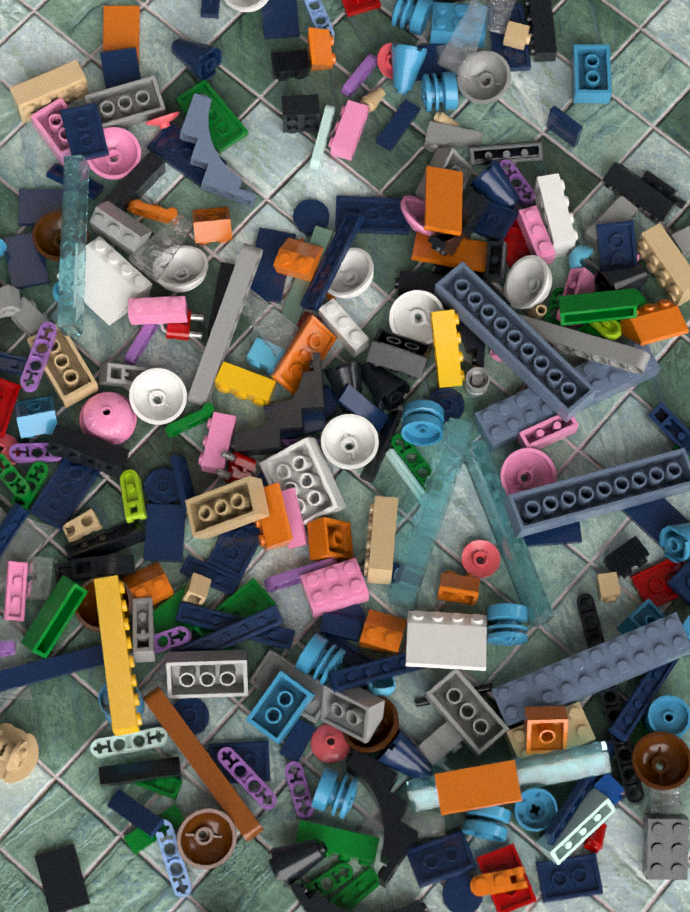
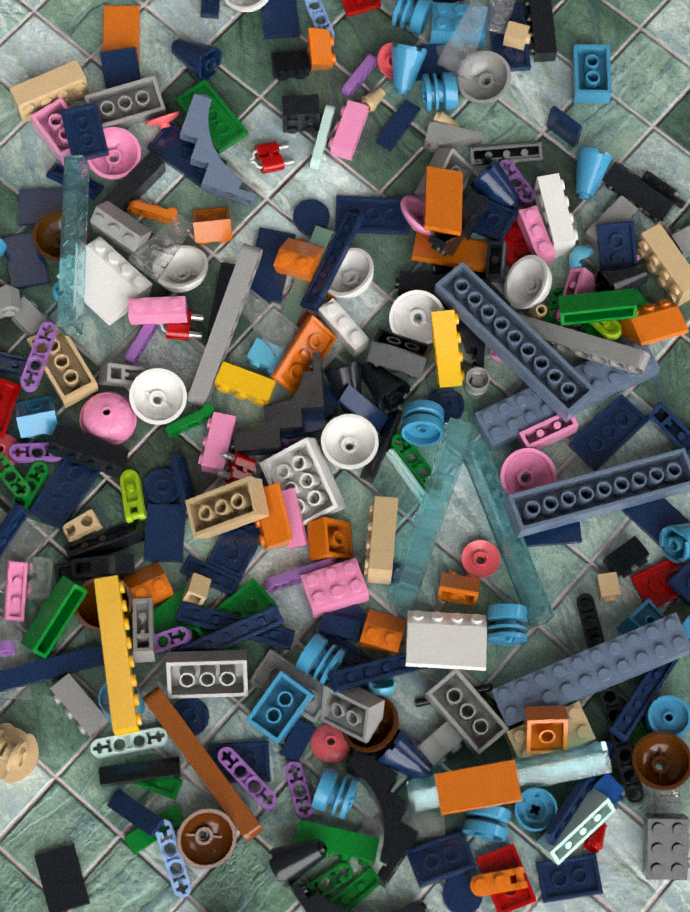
none -> light grey brick [50,673,108,737]
none -> red piece [249,141,295,174]
none -> dark blue plate [568,394,649,472]
none -> dark azure cone [575,147,614,200]

